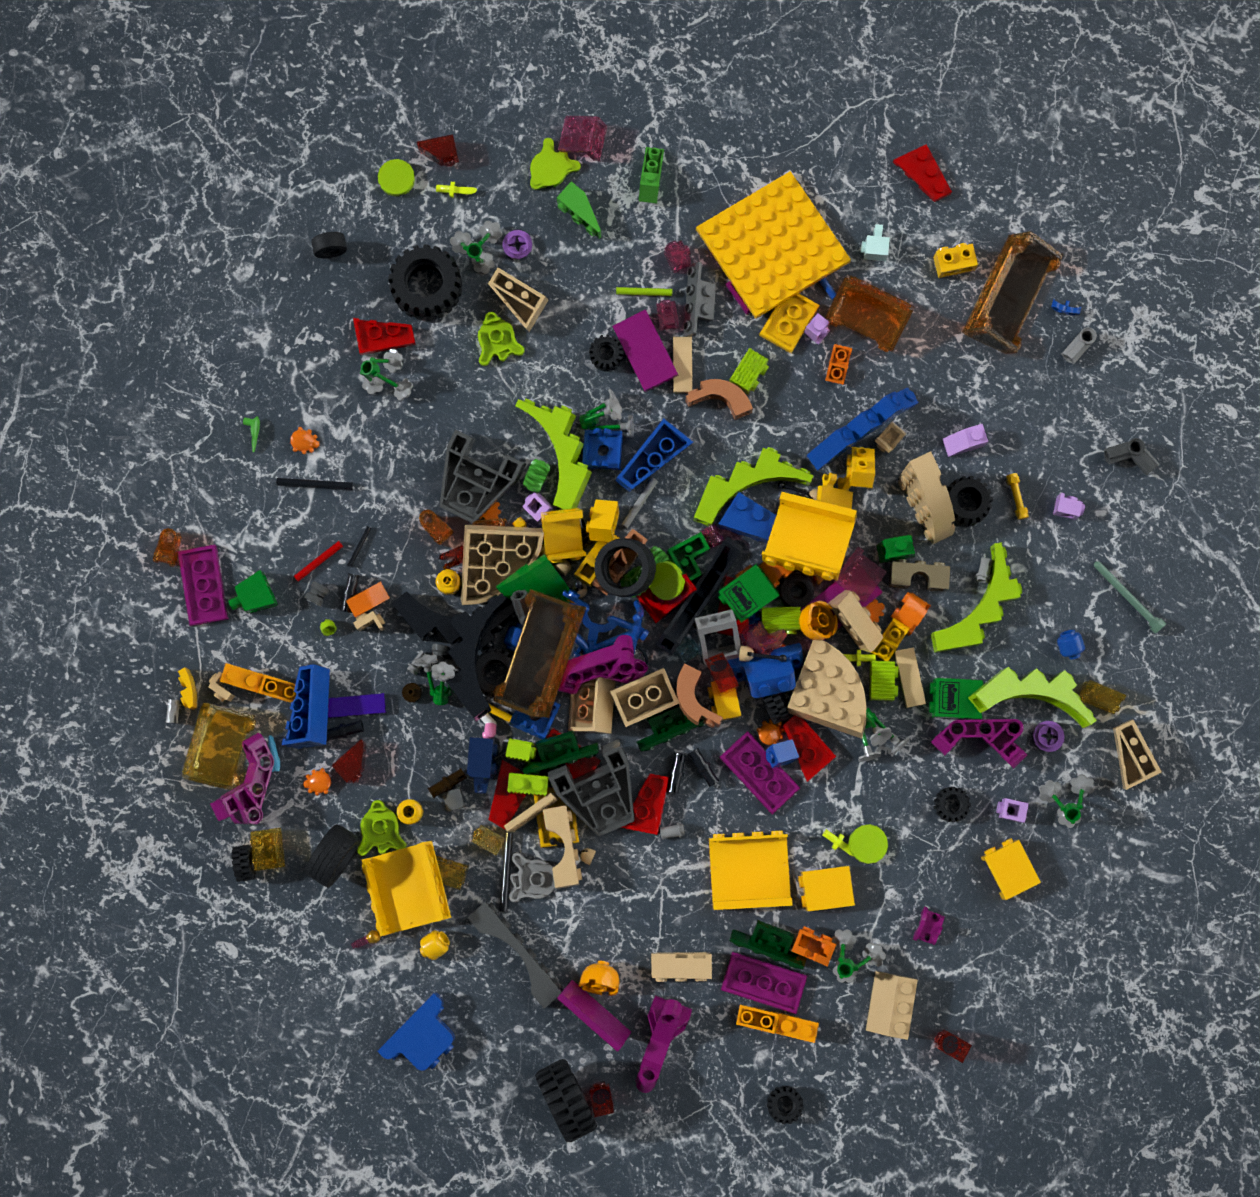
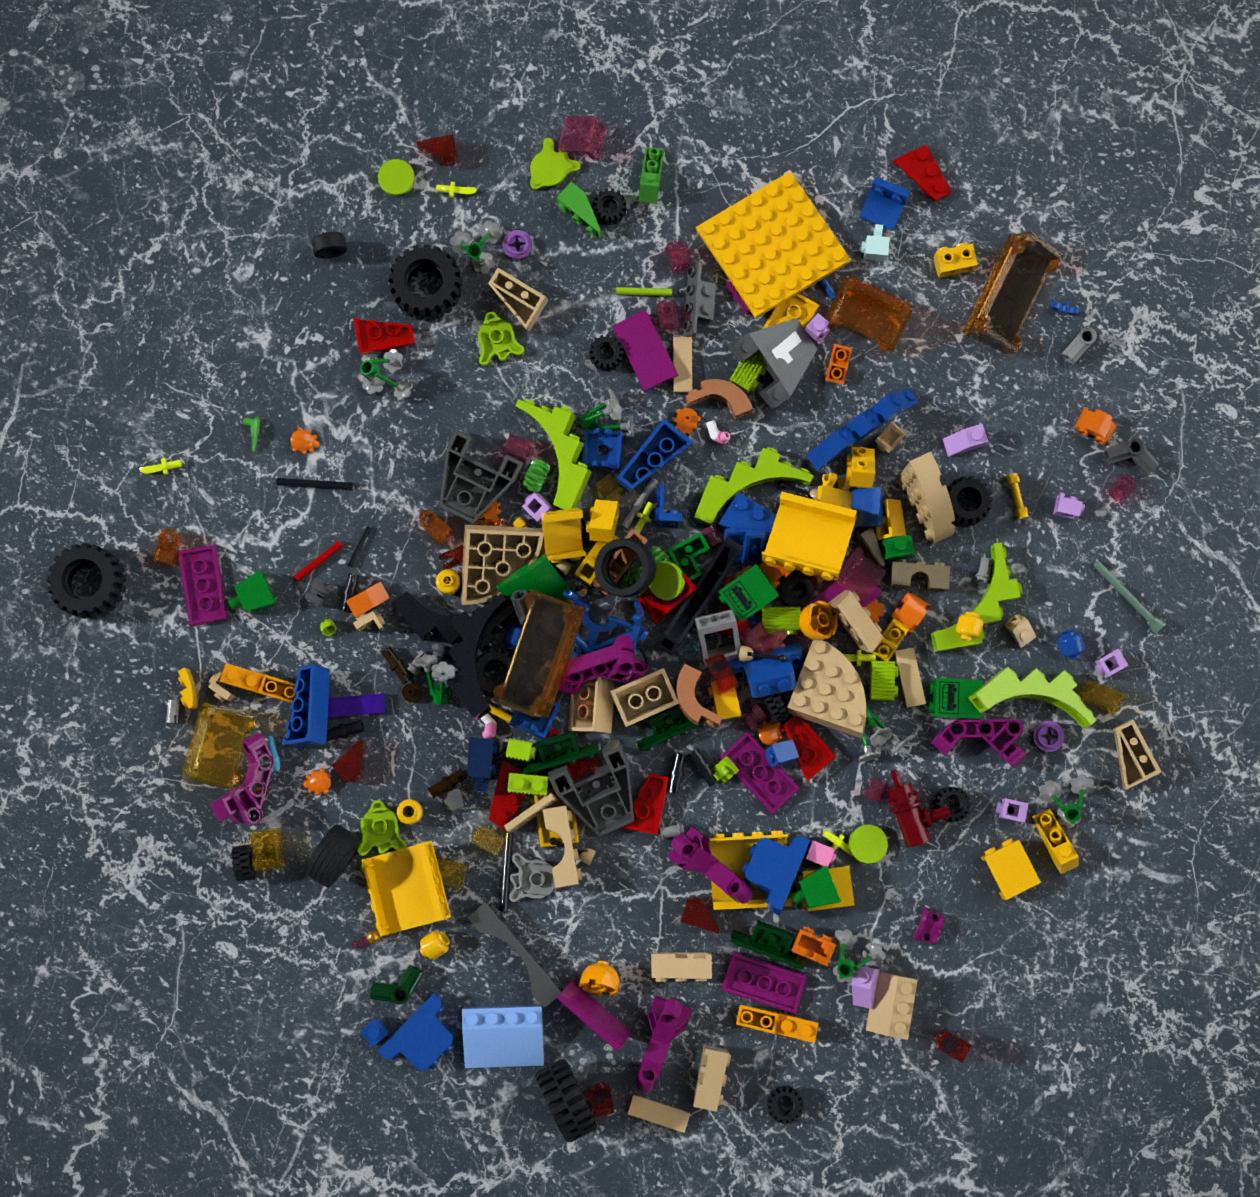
none -> black tyre [46,543,127,619]
none -> neon yellow piece [140,458,182,475]
none -> blue brick [360,1017,391,1047]
none -> dark green piece [370,964,424,1005]
none -> dark brown pin [381,646,413,685]
none -> light blue slope [462,1005,544,1068]
none -> clear pink brick [503,433,534,462]
none -> black tyre [593,188,626,225]
none -> clear yellow bracket [594,473,623,501]
none -> tan tile [628,1094,690,1133]
none -> neon yellow piece [634,501,655,534]
none -> blue bracket [655,483,682,528]
none -> magenta connector [667,826,752,904]
none -> orange piece [673,408,701,435]
none -> clear red slope [680,896,719,933]
none -> tan wedge [693,1044,731,1112]
none -> arm [706,420,731,444]
none -> lime tile [712,756,739,783]
none -> blue slope [723,528,766,567]
none -> dark grey wedge [727,318,817,408]
none -> clear pink wheel [741,703,767,730]
none -> blue brick [742,836,810,916]
none -> green torso [790,866,841,908]
none -> bright pink brick [804,840,836,867]
none -> blue slope [851,488,884,529]
none -> lavender slope [851,966,880,1009]
none -> dark tan slope [857,527,885,570]
none -> blue bracket [859,177,910,231]
none -> clear pink wheel [863,777,888,803]
none -> yellow brick [876,499,906,541]
none -> dark red piece [887,769,951,848]
none -> yellow head [956,612,984,642]
none -> tan bracket [1003,614,1037,648]
none -> yellow slope [1032,809,1079,874]
none -> orange cylinder [1074,407,1118,445]
none -> lavender brick [1095,649,1129,678]
none -> clear pink bracket [1106,473,1136,505]

